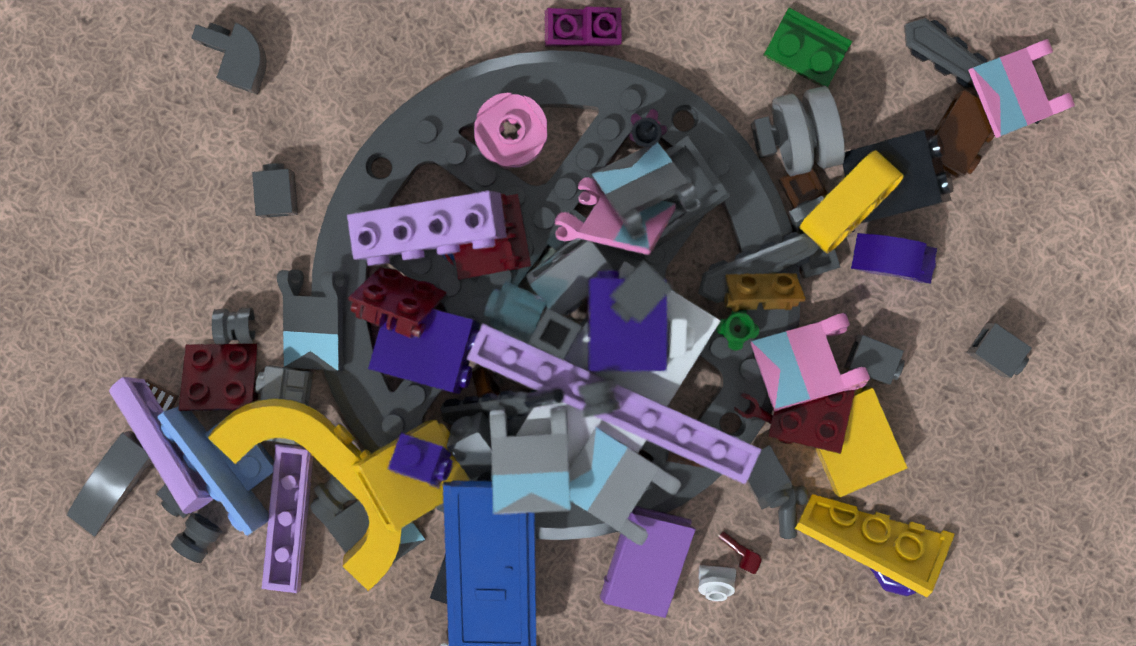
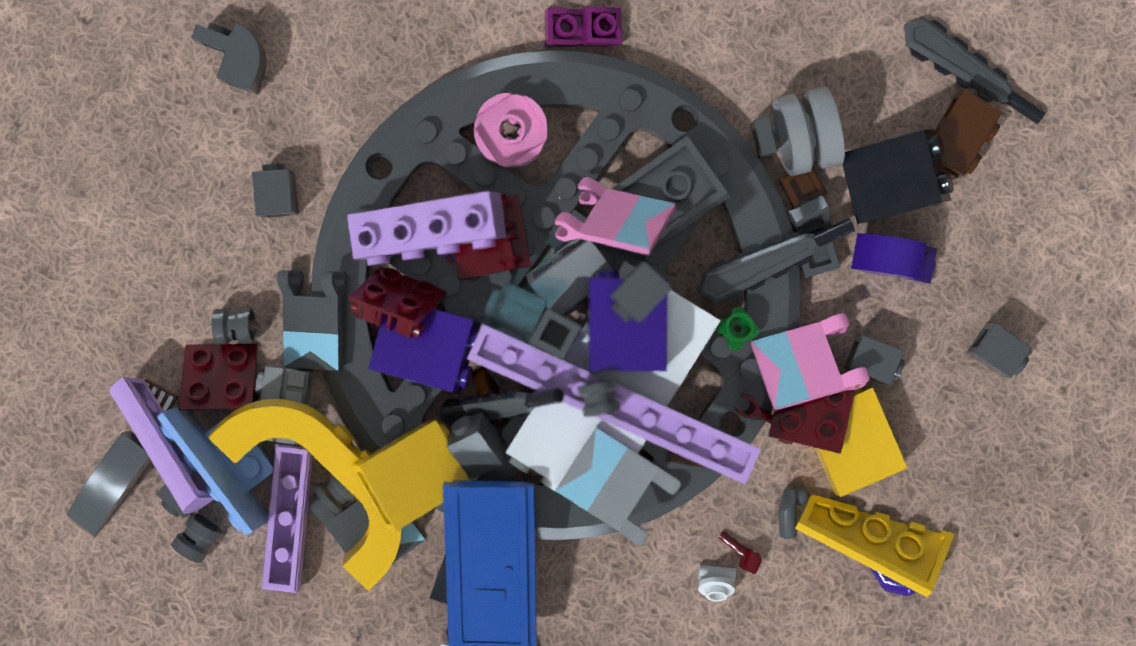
dark purple bracket [388,433,452,488] -> none
light grey flag [490,407,571,515] -> none
dark grey flag [591,142,701,240] -> none
medium lavender piece [600,506,695,618] -> none
black piece [629,109,667,147] -> none
white plate [667,319,694,358] -> none
pearl gold hinge [724,273,806,311] -> none
dark grey brick [746,445,794,510] -> none
green plate [763,8,852,88] -> none
yellow beam [800,150,904,253] -> none
bright pink flag [968,39,1075,138] -> none

